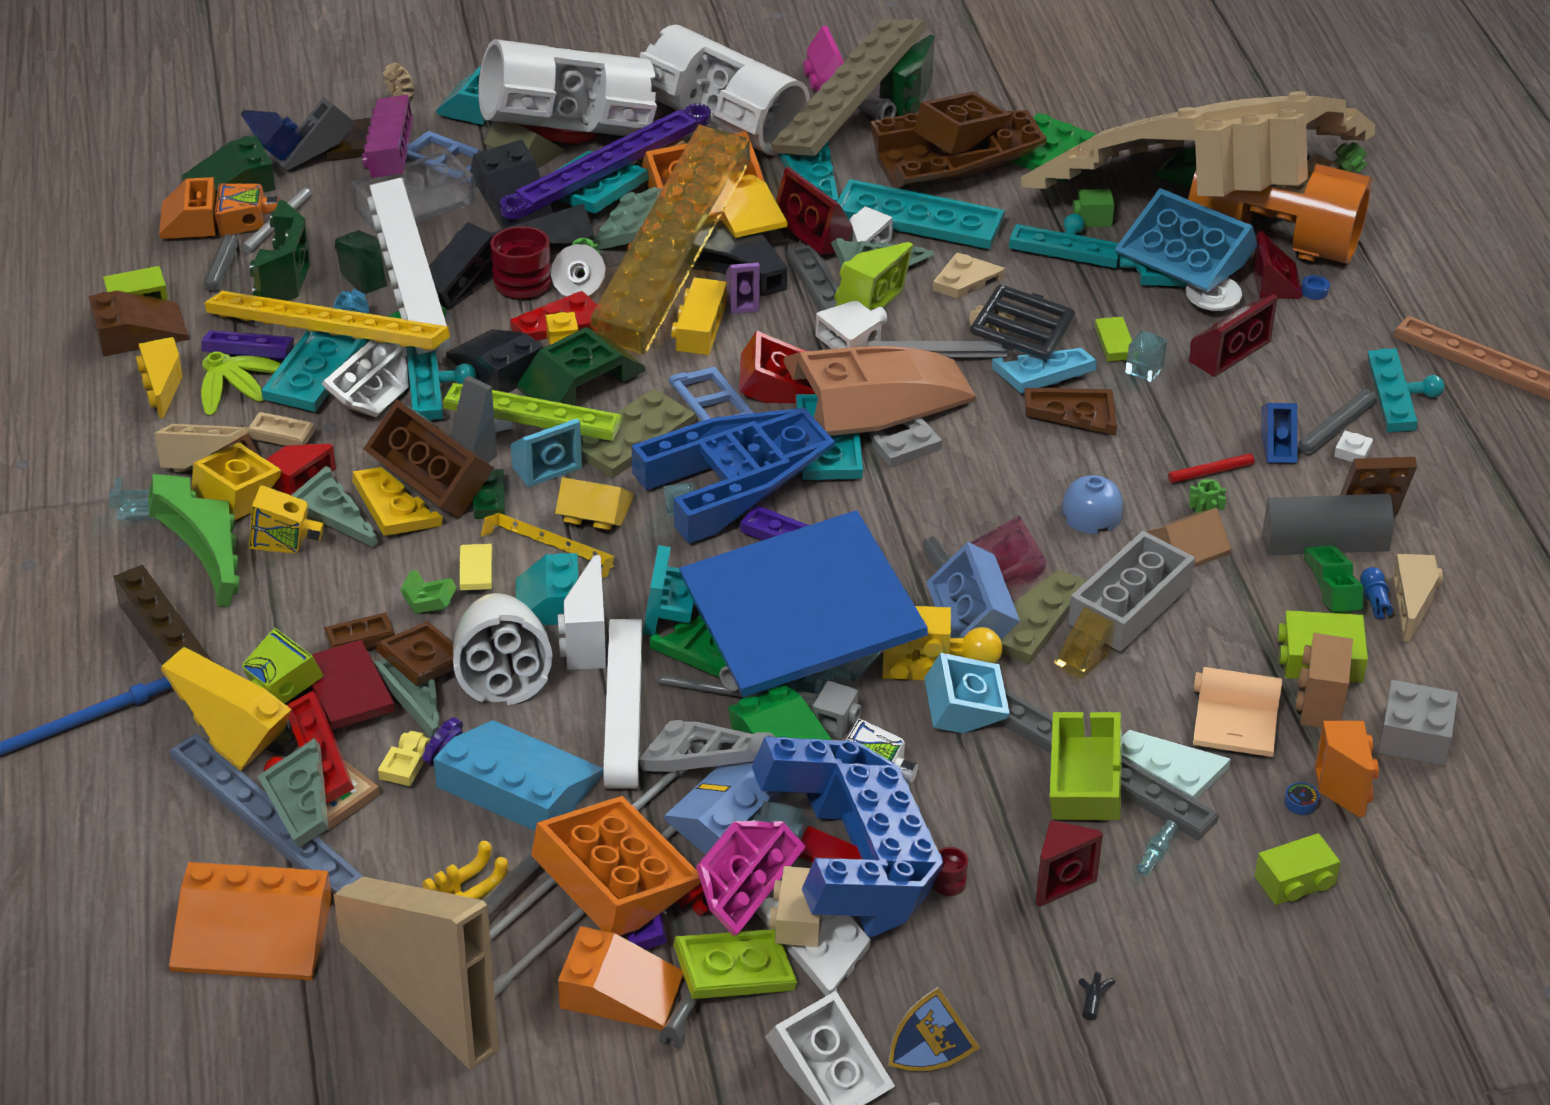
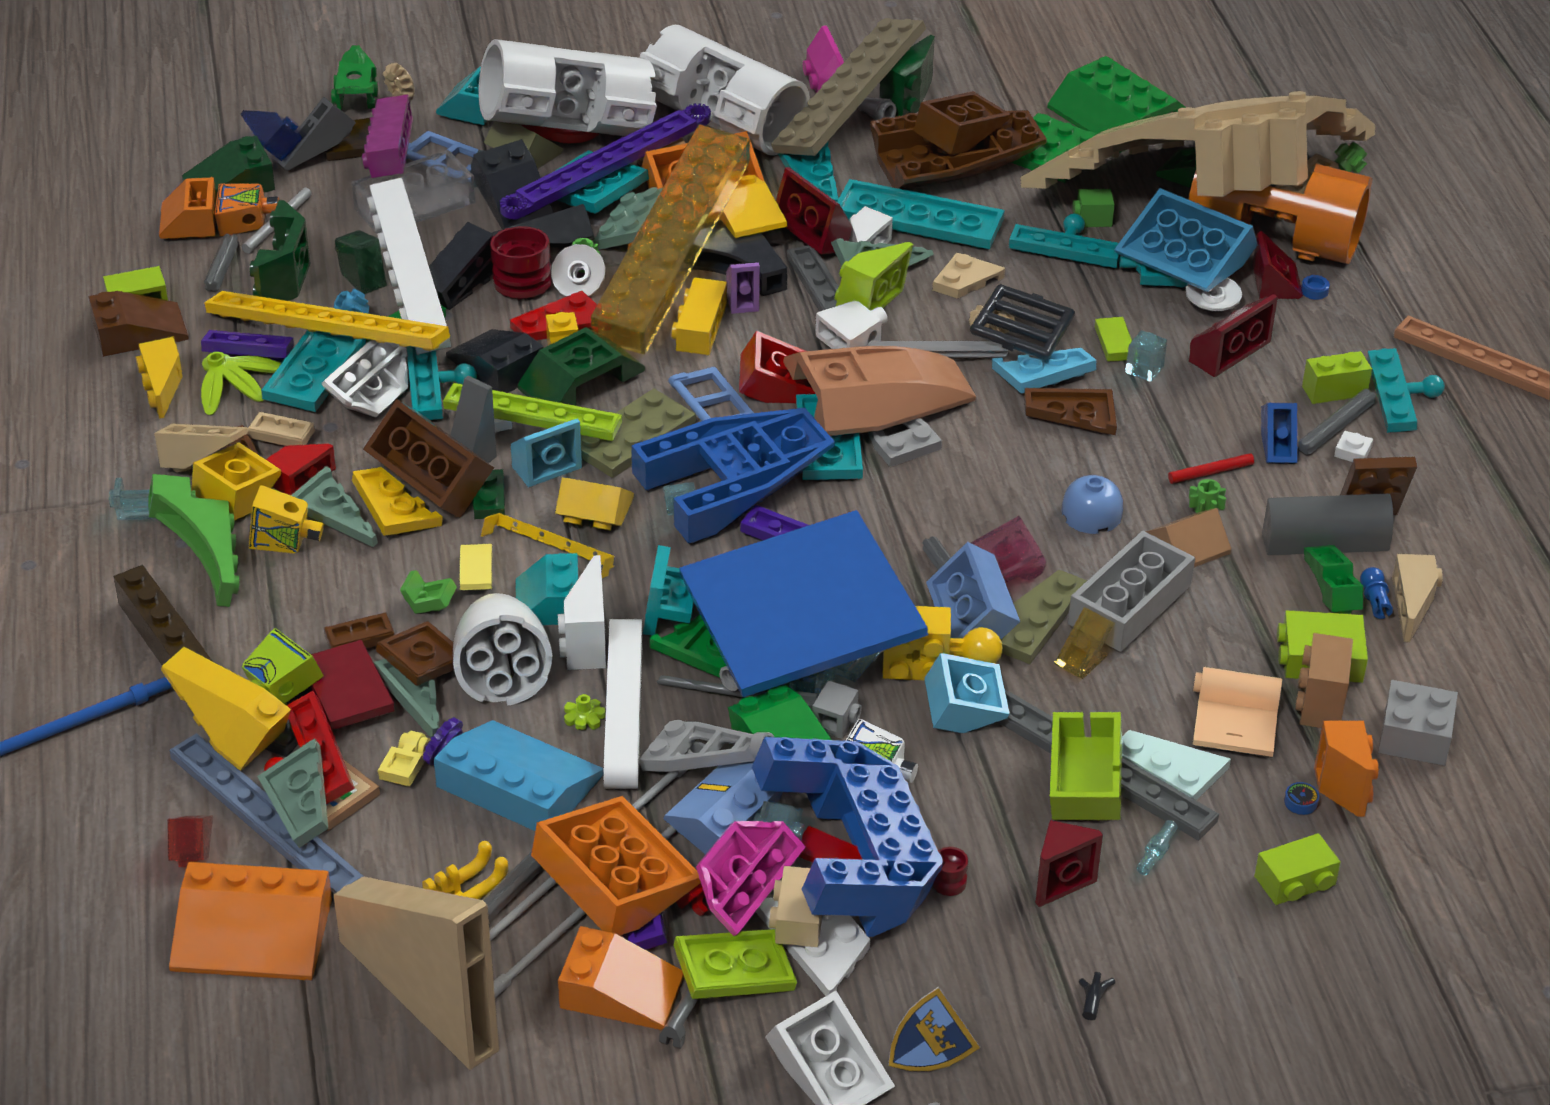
none -> clear red slope [167,815,213,867]
none -> green piece [331,45,378,111]
none -> lime plant [564,694,606,730]
none -> green slope [1047,56,1186,153]
none -> lime brick [1302,351,1372,404]

